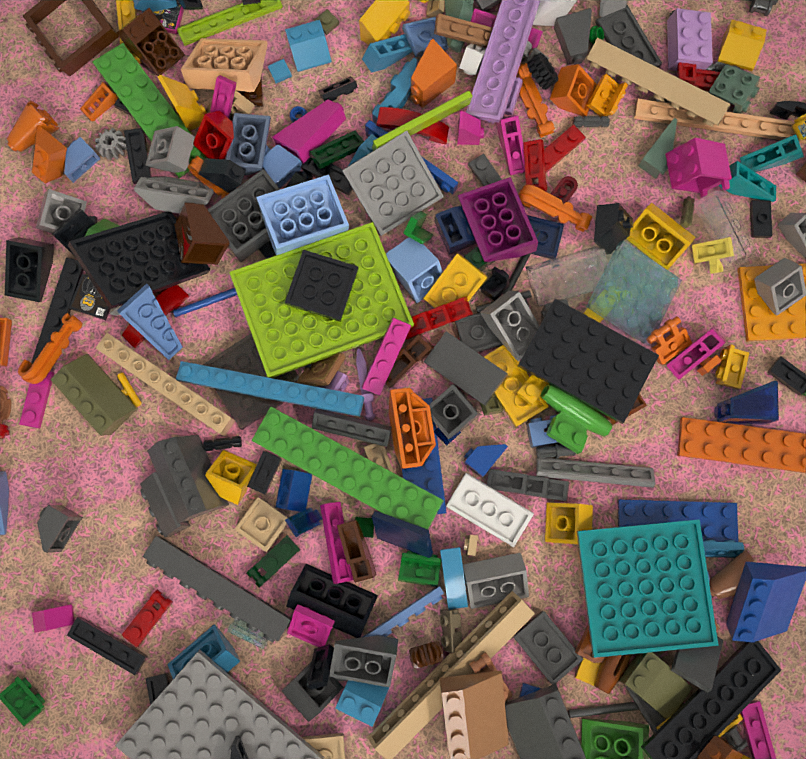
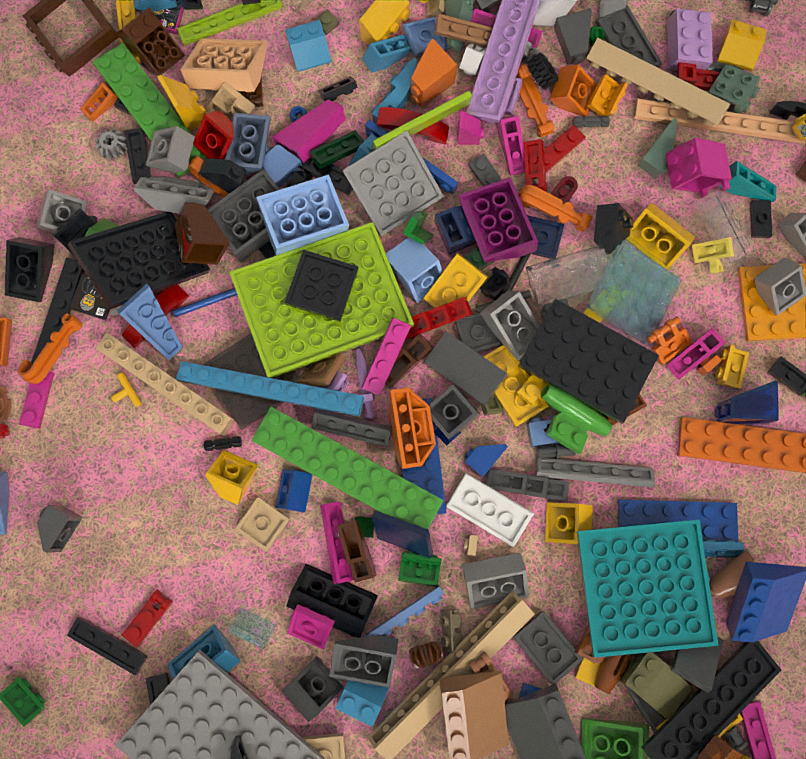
orange cone [7,100,59,152] -> none
orange slope [32,126,67,184] -> none
dark pink slope [32,604,75,633] -> none
olive slope [50,354,138,436] -> none
medium blue slope [64,137,100,183] -> none
dark grey slope [140,472,190,537] -> none
dark grey brick [143,536,292,642] -> none
dark grey slope [147,435,229,524] -> none
dark pink plate [210,75,237,118] -> none
dark green plate [246,535,301,588] -> none
black plate [247,451,282,495] -> none
dark azure tile [268,59,292,84] -> none
clear blue slope [285,507,322,538] -> none
black plate [306,644,334,690] -> none
tan plate [364,444,394,473] -> none
dark azure slope [440,547,468,610] -> none
dark grey bar [568,702,639,718] -> none
olive axle [680,196,695,228] -> none
teal slope [740,134,804,172] -> none

